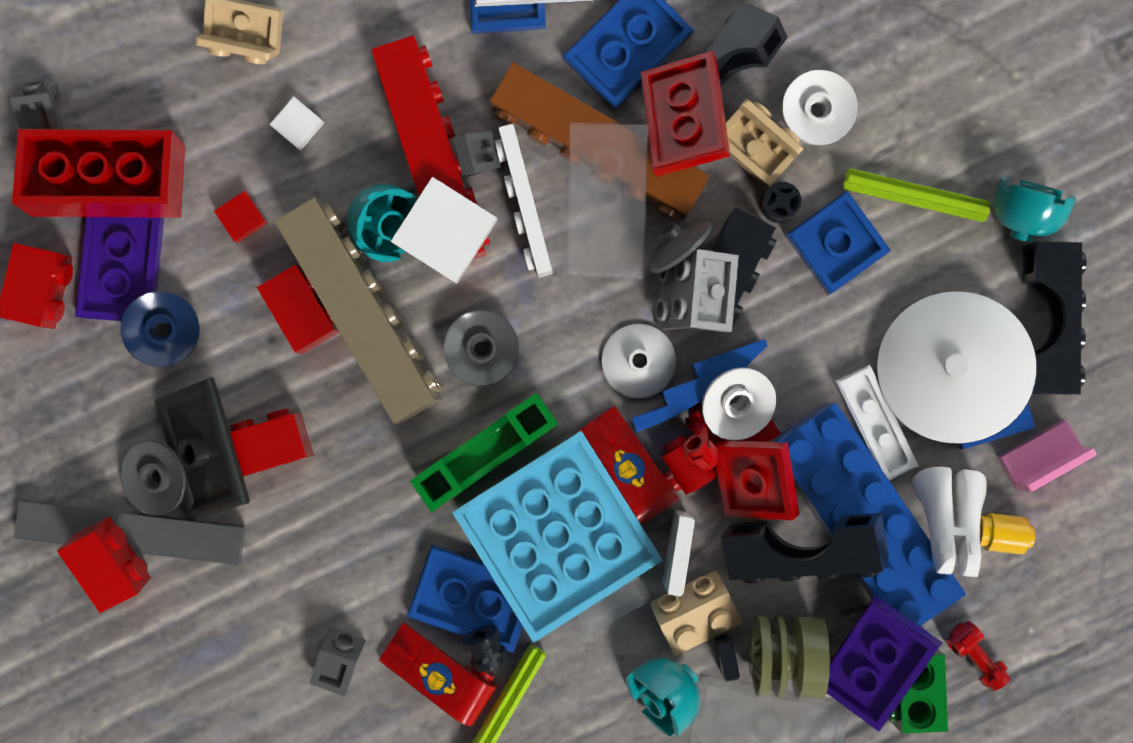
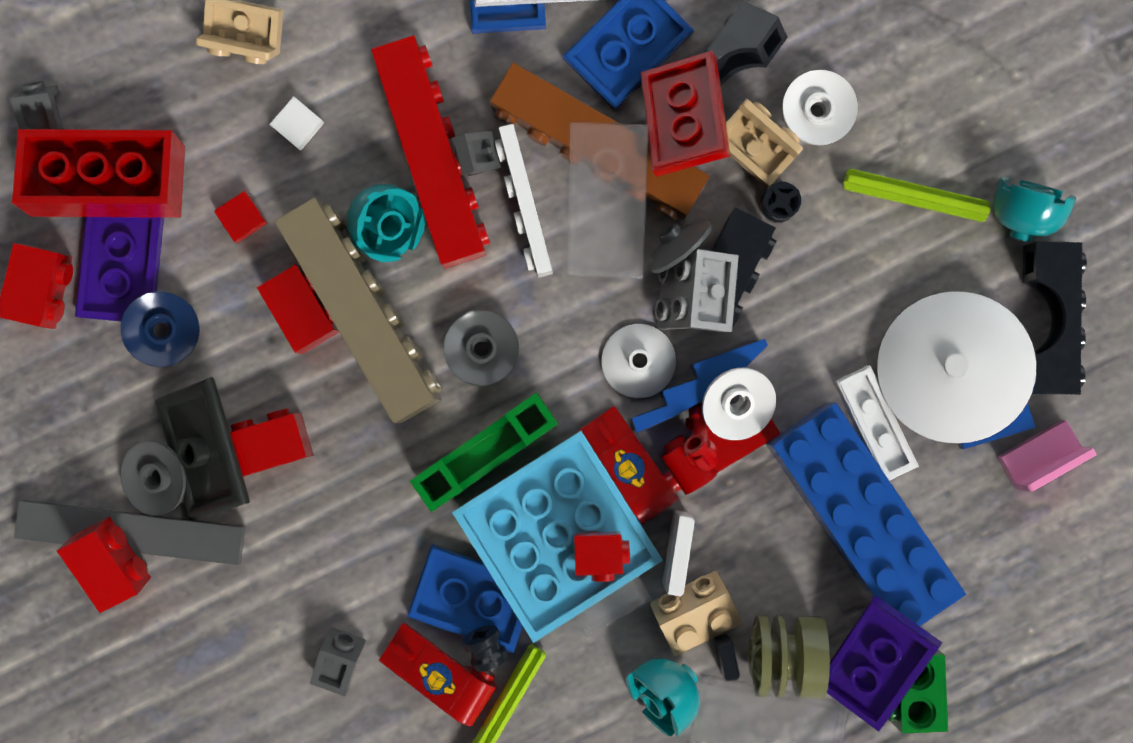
white tile [391,177,498,284] -> none
red plate [714,441,800,521] -> none
black arch [721,513,889,584] -> none
blue tile [785,190,891,295] -> none
white piece [912,467,987,577] -> none
red bar [945,621,1010,691] -> none
yellow brick [980,513,1035,555] -> none
none -> red brick [574,531,630,582]

